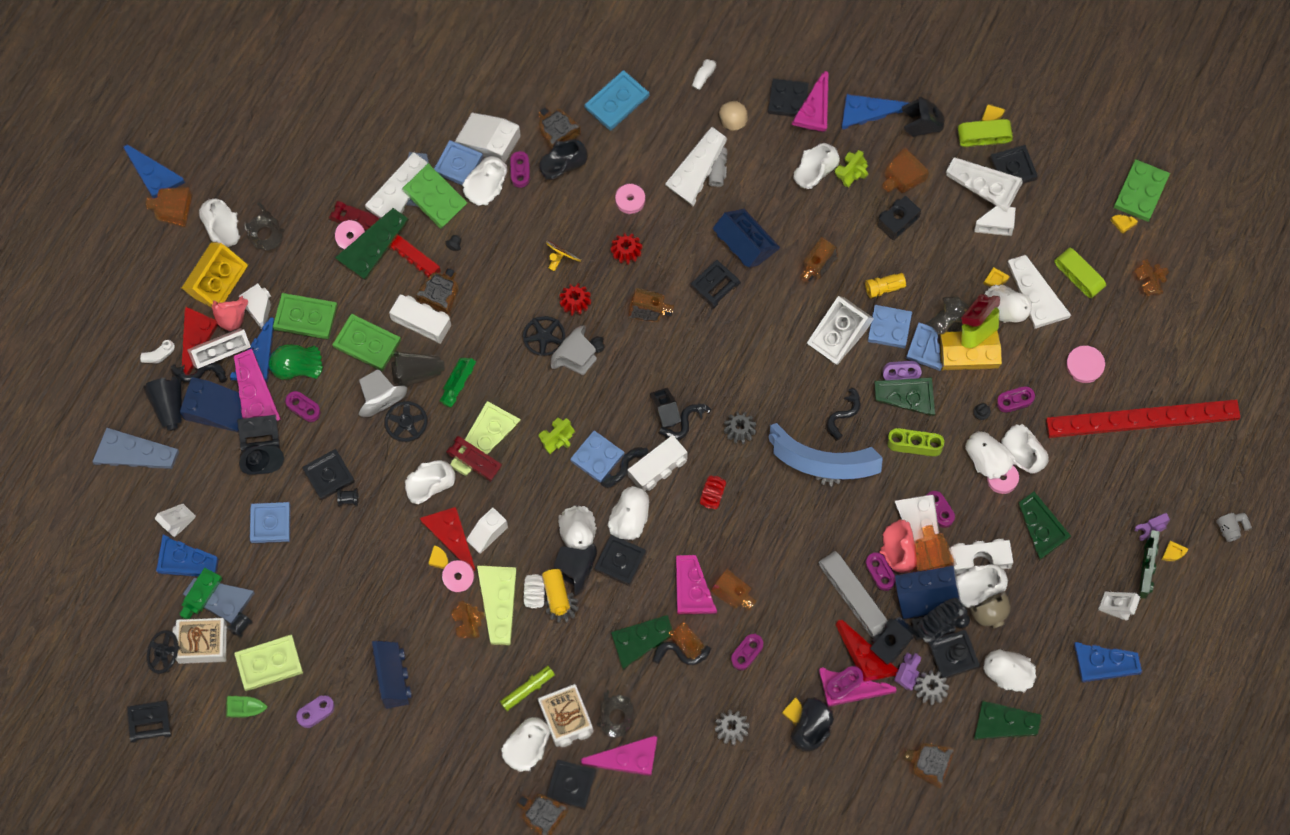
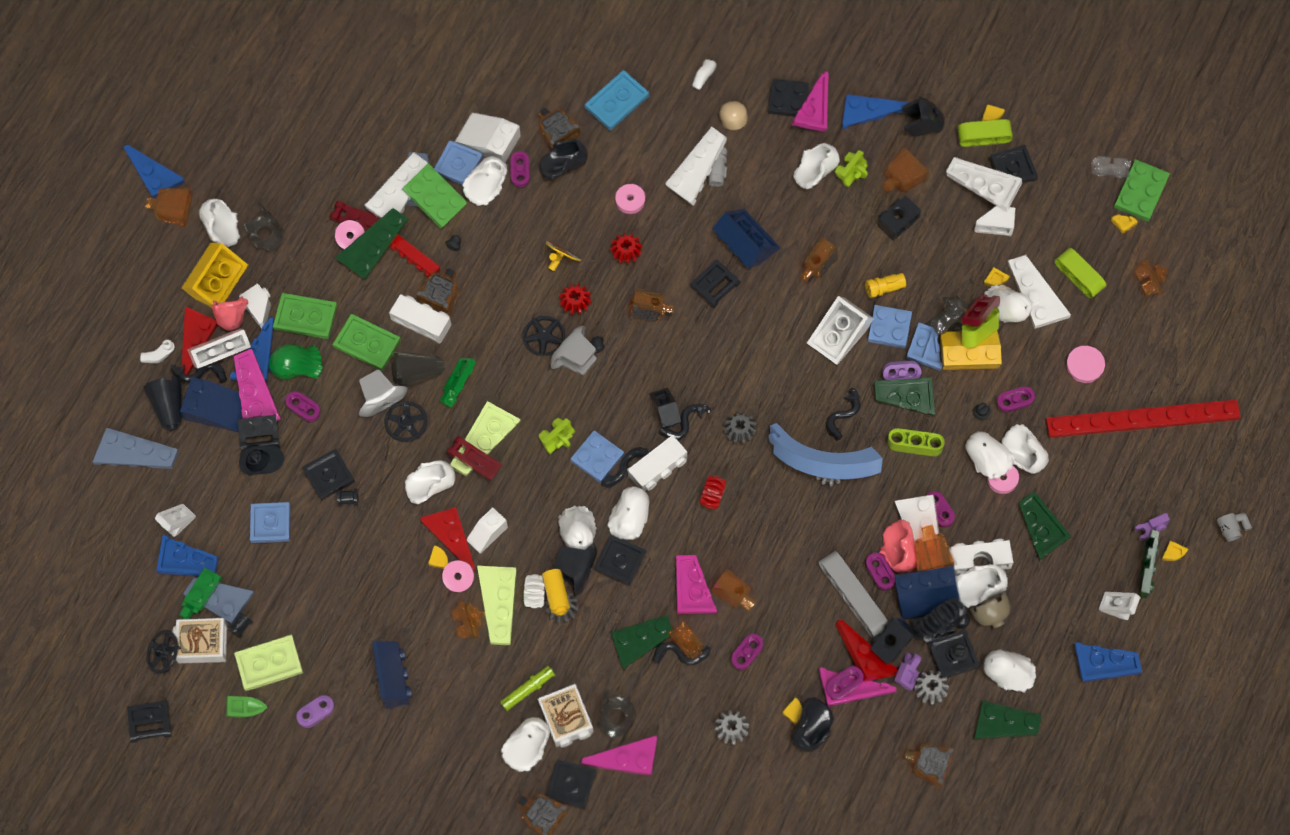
none -> clear hinge [1091,156,1131,178]

